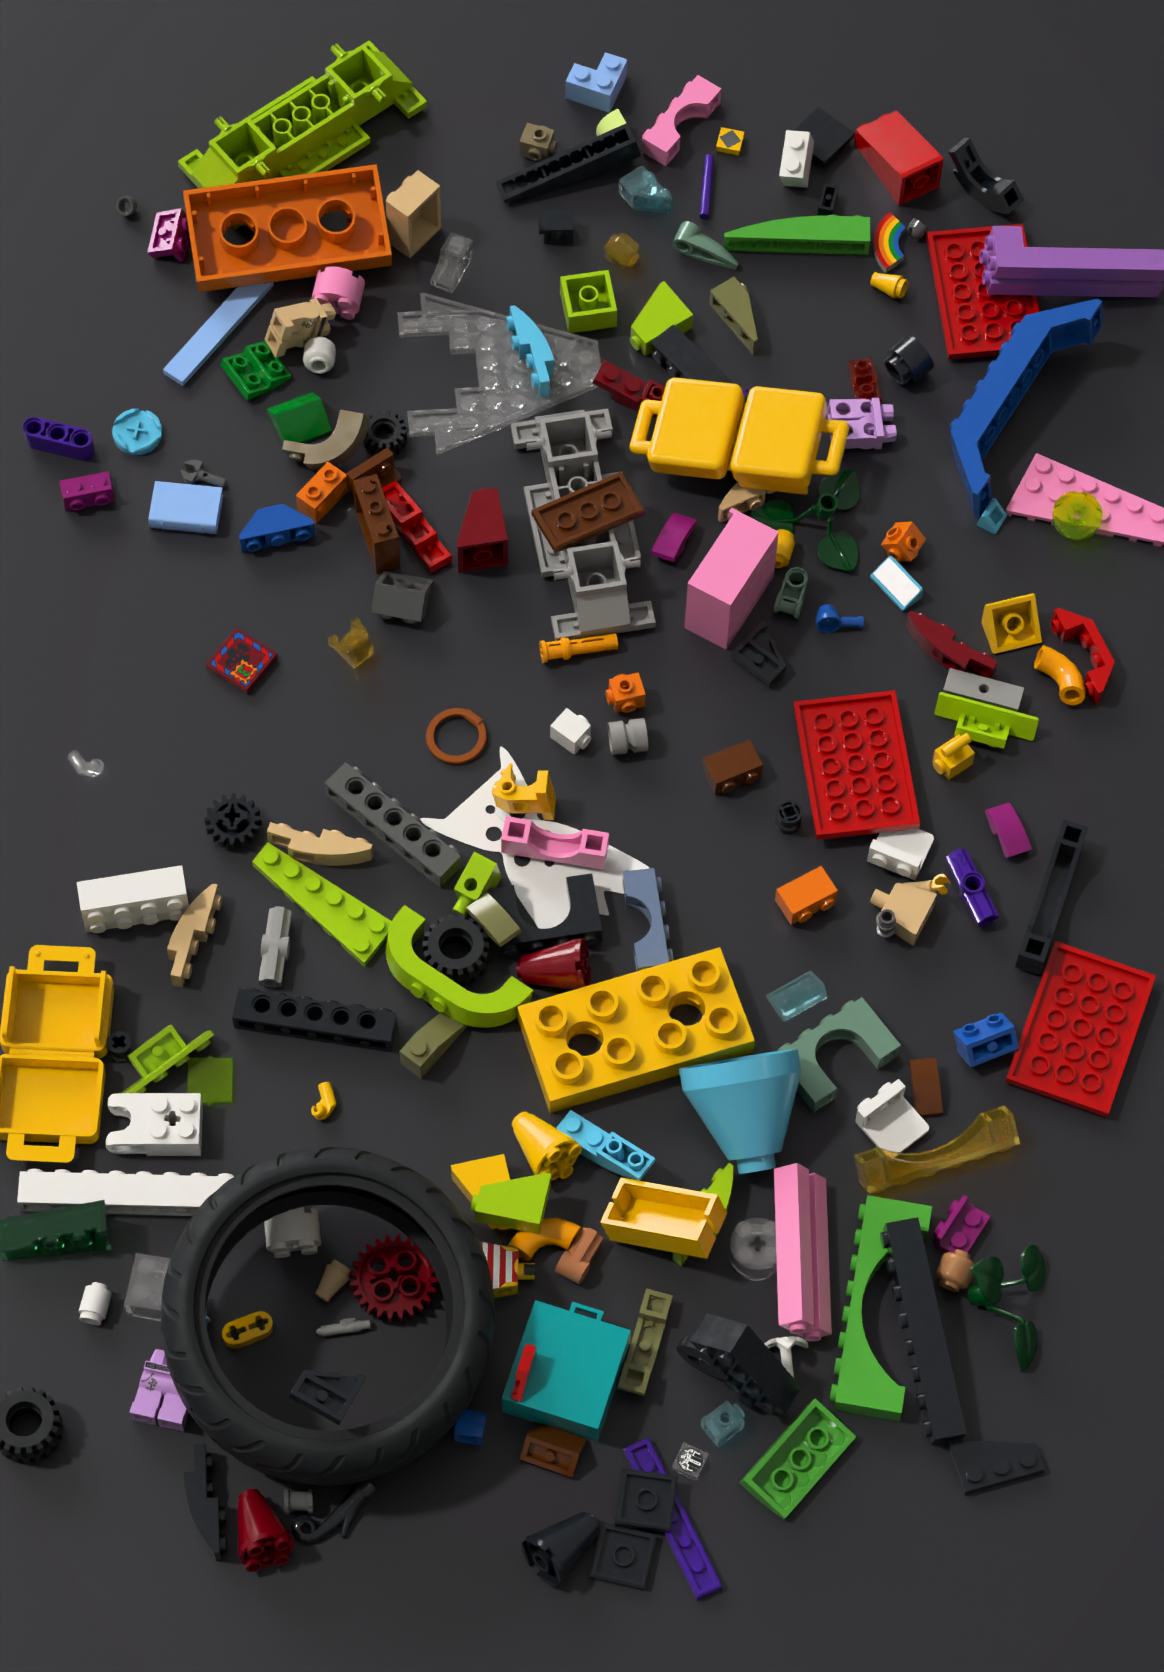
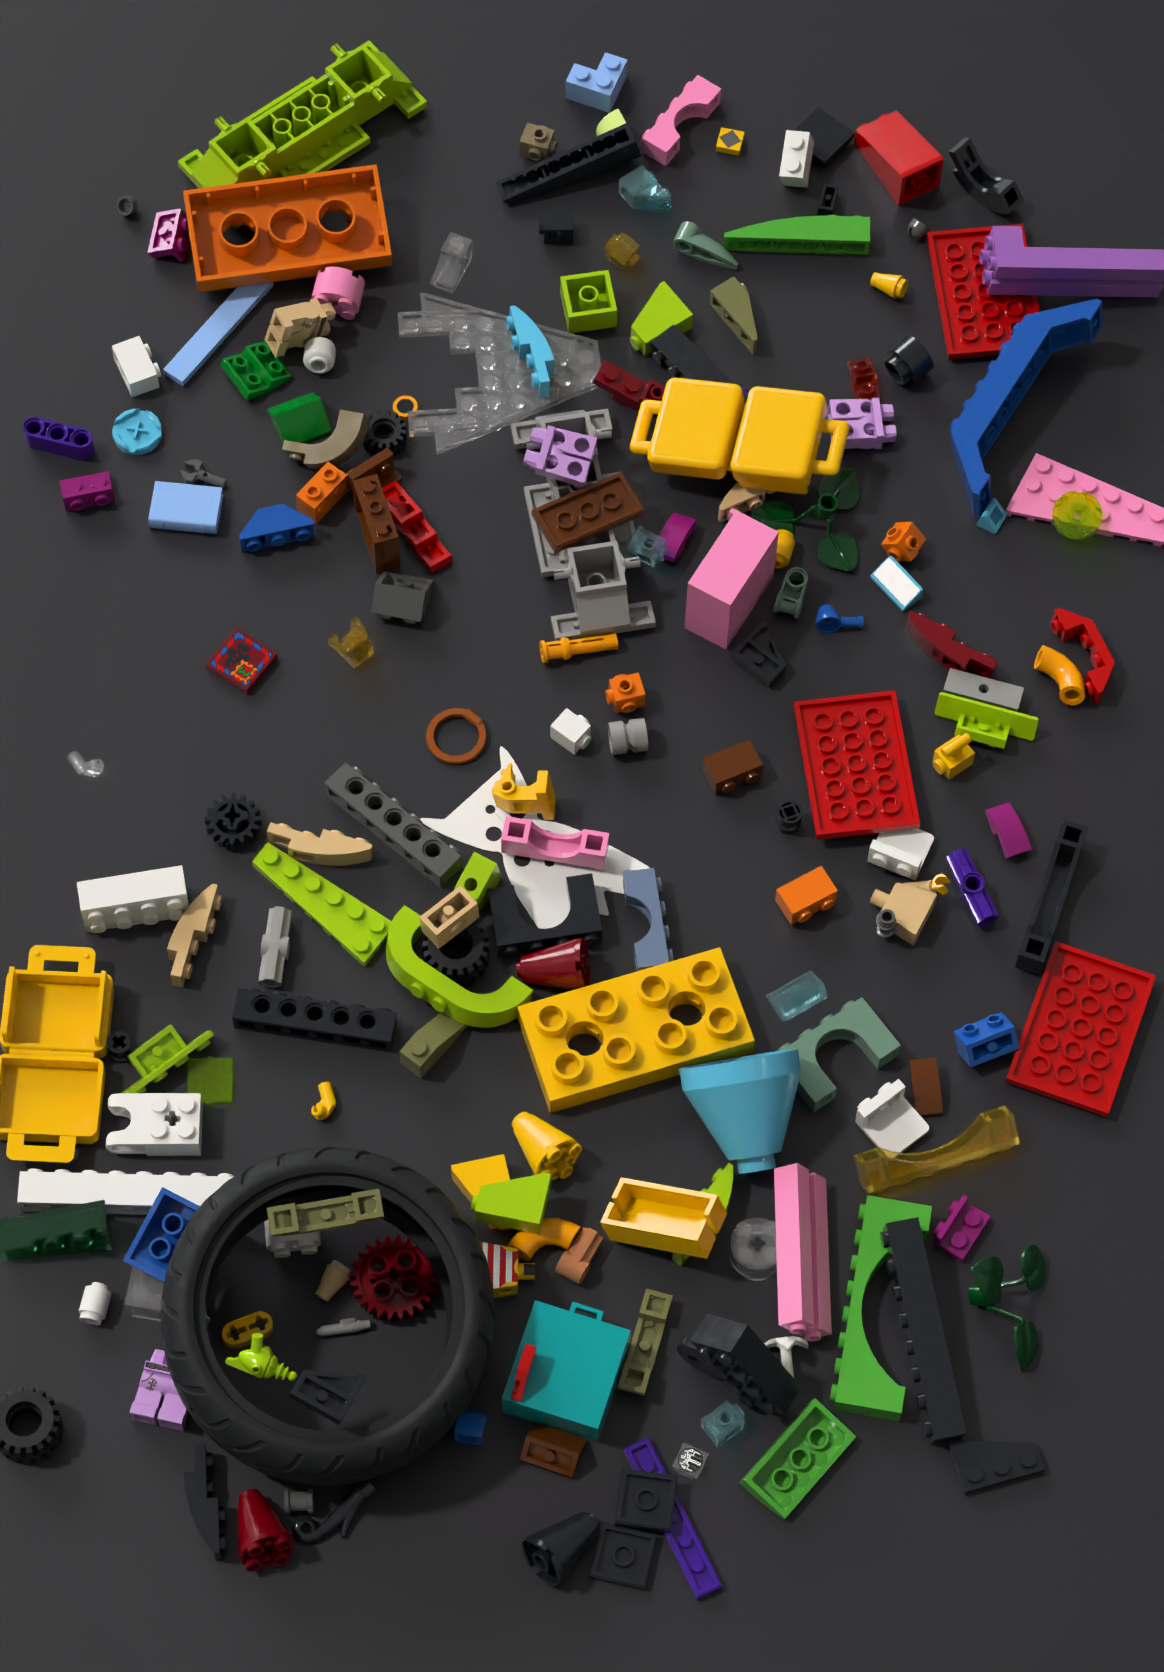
tan piece [386,170,442,258] -> none
dark red slope [457,488,508,573] -> none
olive slope [466,892,521,947] -> none
medium azure slope [556,1110,656,1181] -> none
dark purple bar [699,154,714,219] -> none
tile [873,212,906,274] -> none
medium nougat head [936,1249,975,1292] -> none
yellow slope [981,593,1042,654] -> none
none -> white brick [112,336,161,397]
none -> blue slope [123,1187,200,1282]
none -> lime piece [225,1333,297,1381]
none -> olive slope [267,1189,384,1236]
none -> tile [393,396,418,421]
none -> tan brick [419,885,480,949]
none -> lavender hips [523,425,597,489]
none -> clear light blue brick [627,525,668,567]

